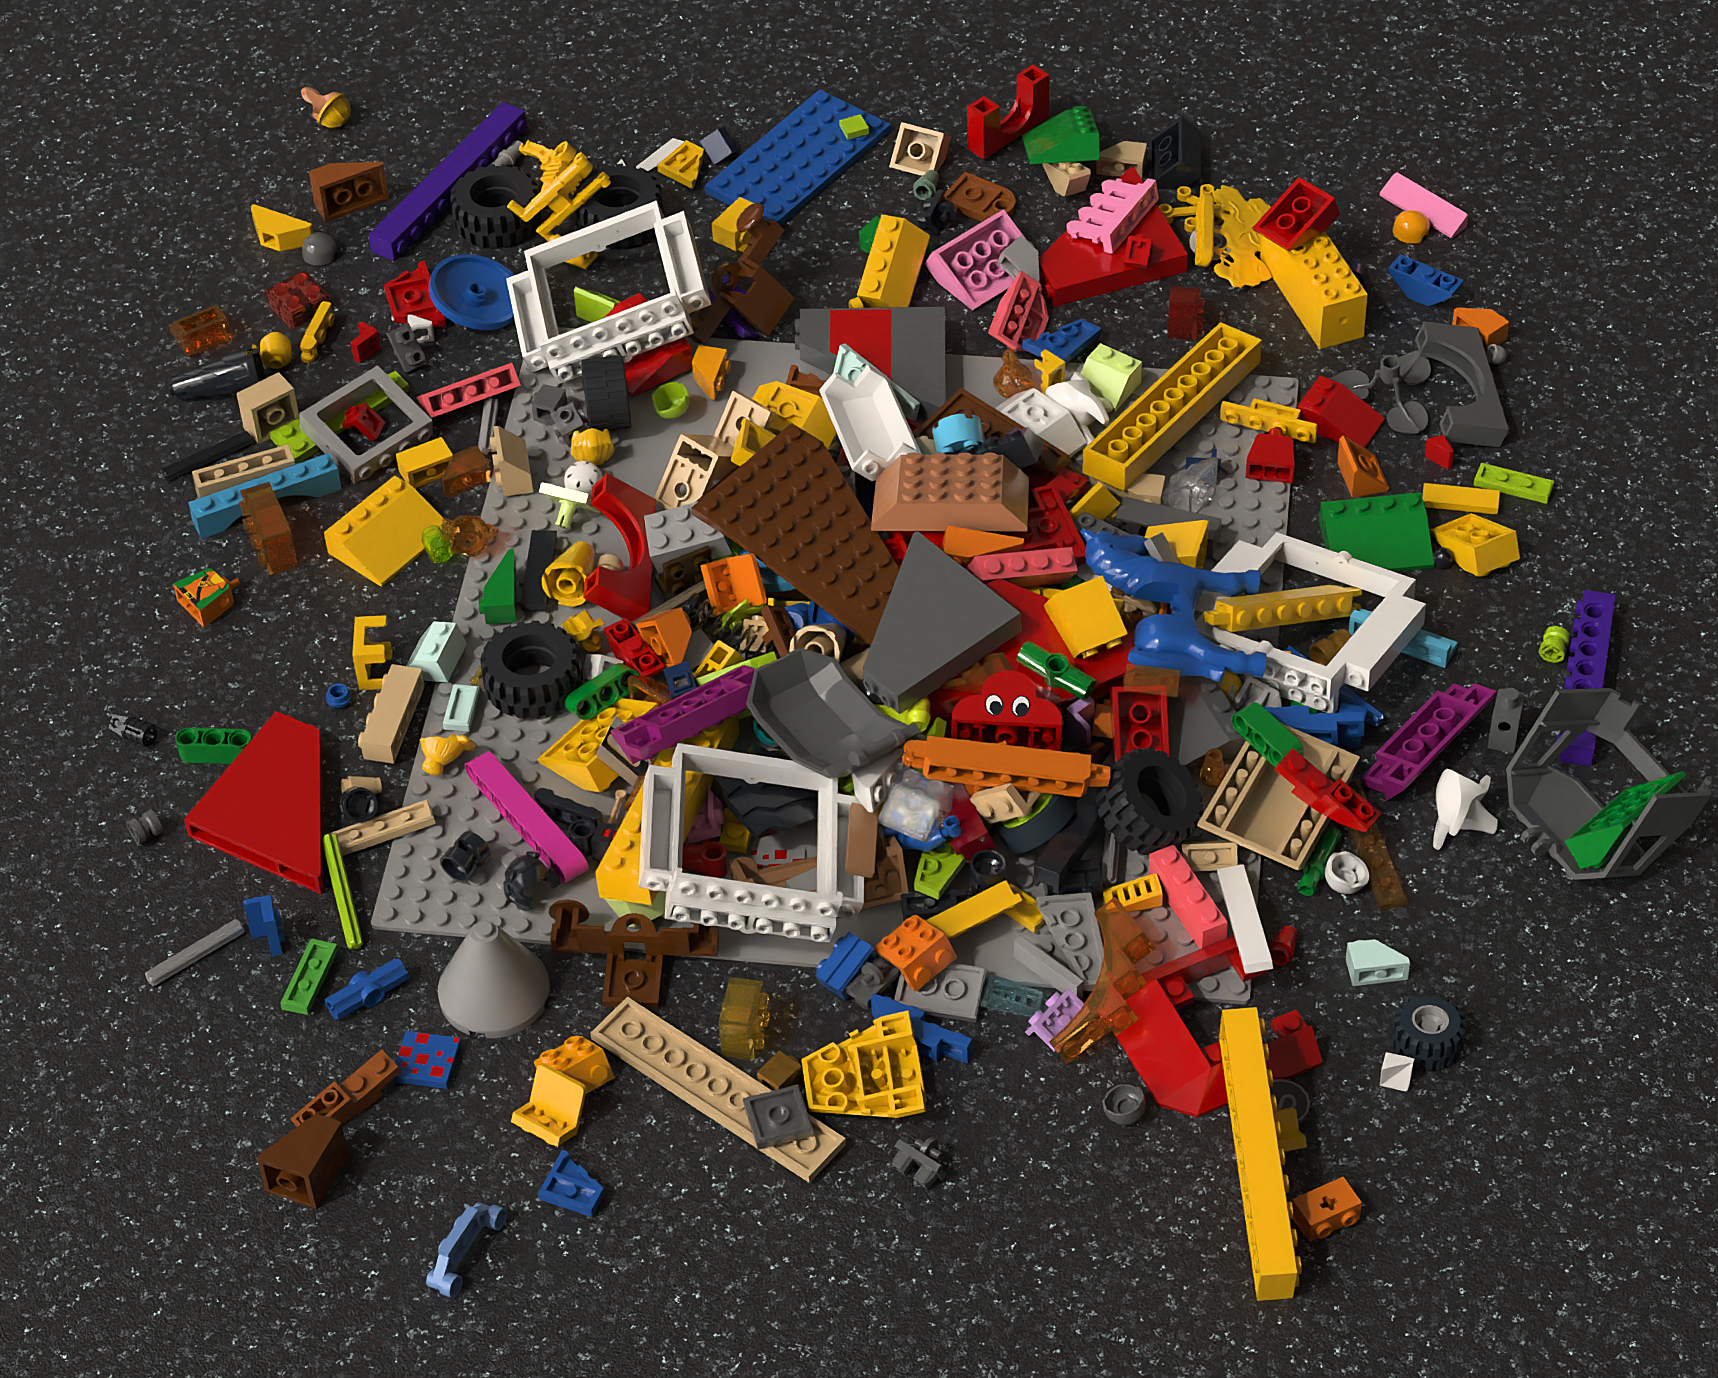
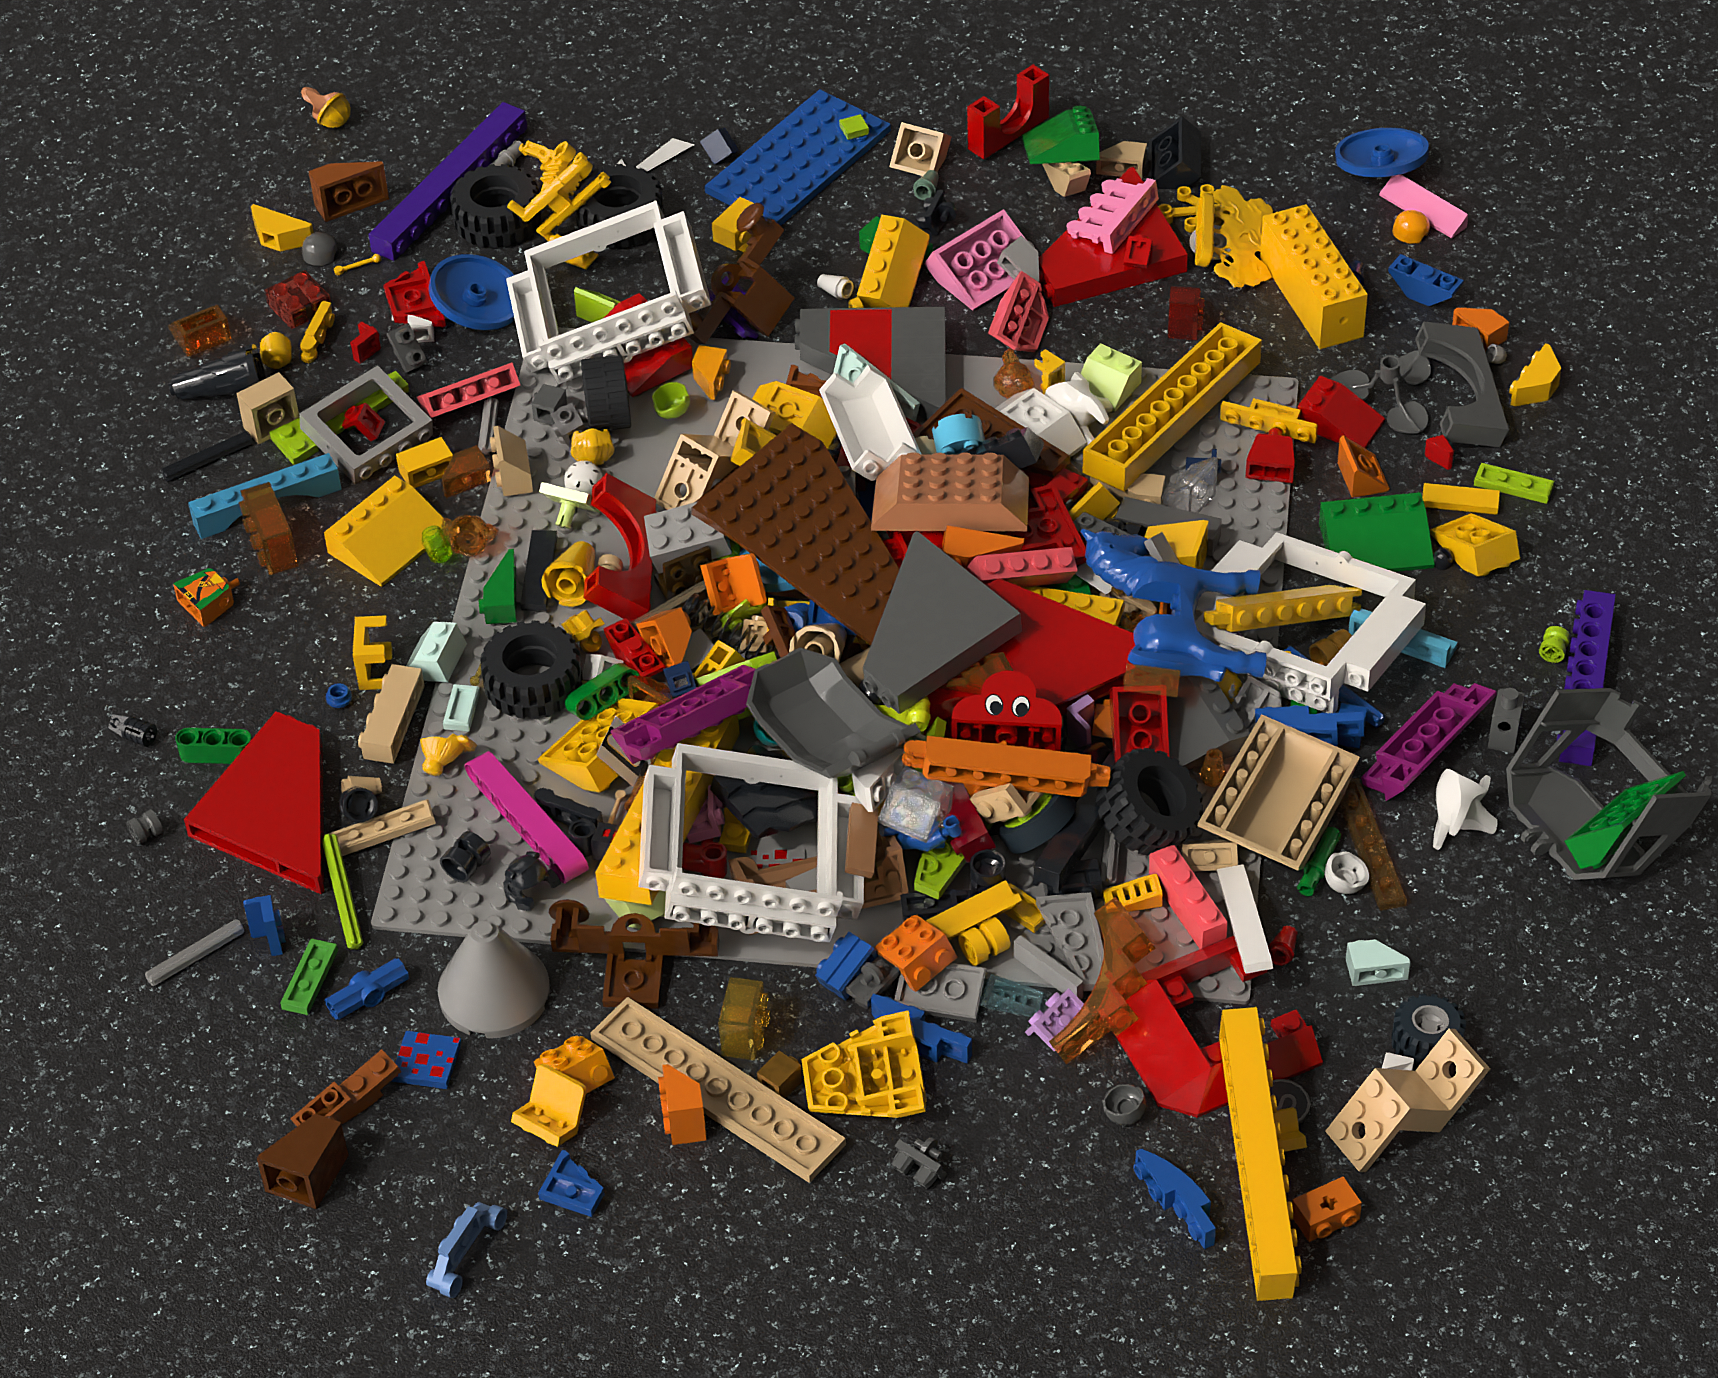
tan brick [192,444,295,498] -> none
yellow wing [657,140,705,189] -> none
flat silver tile [743,1085,814,1150] -> none
dark orange tile [944,172,1015,222] -> none
green piece [1016,641,1096,700] -> none
blue wing [1022,319,1102,365] -> none
yellow slope [1043,575,1128,659] -> none
green beam [1231,702,1304,768] -> none
red slope [1252,177,1340,252] -> none
red slope [1275,748,1381,832] -> none
none -> yellow hinge [334,254,381,275]
none -> orange slope [658,1064,707,1145]
none -> white cone [817,274,853,300]
none -> yellow wheel [958,917,1010,966]
none -> blue slope [1133,1149,1216,1249]
none -> tan bracket [1325,1029,1490,1172]
none -> blue dish [1335,128,1429,177]
none -> yellow slope [1509,343,1561,406]

